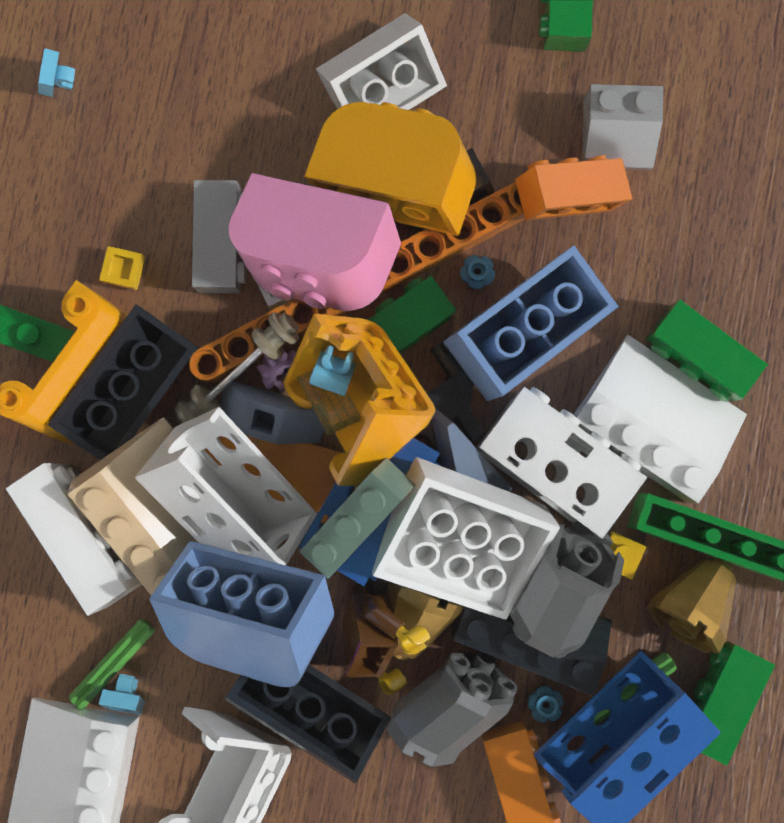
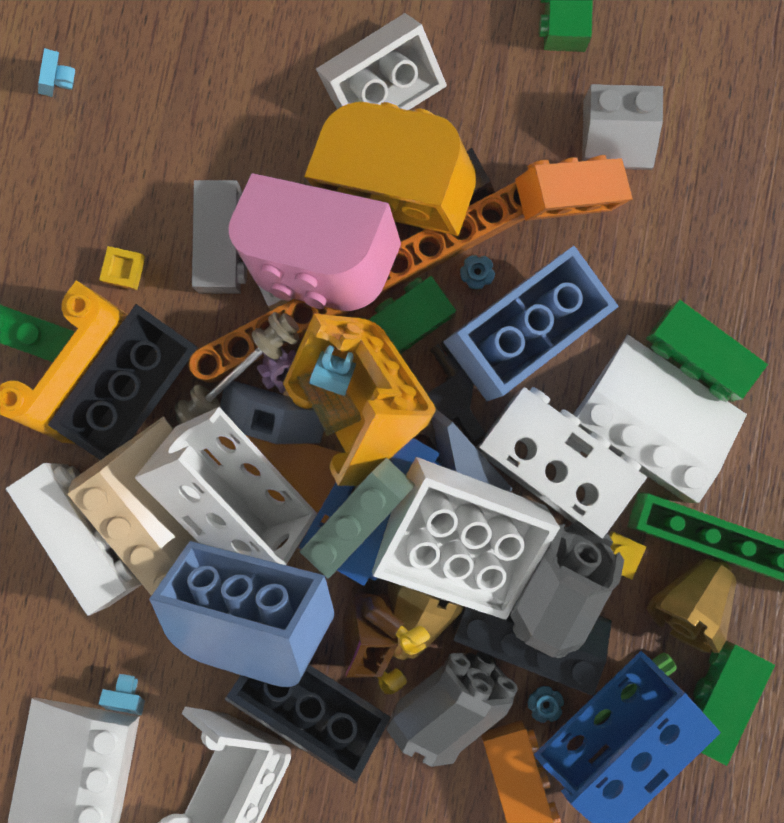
bright green axle [69,619,155,709] -> none

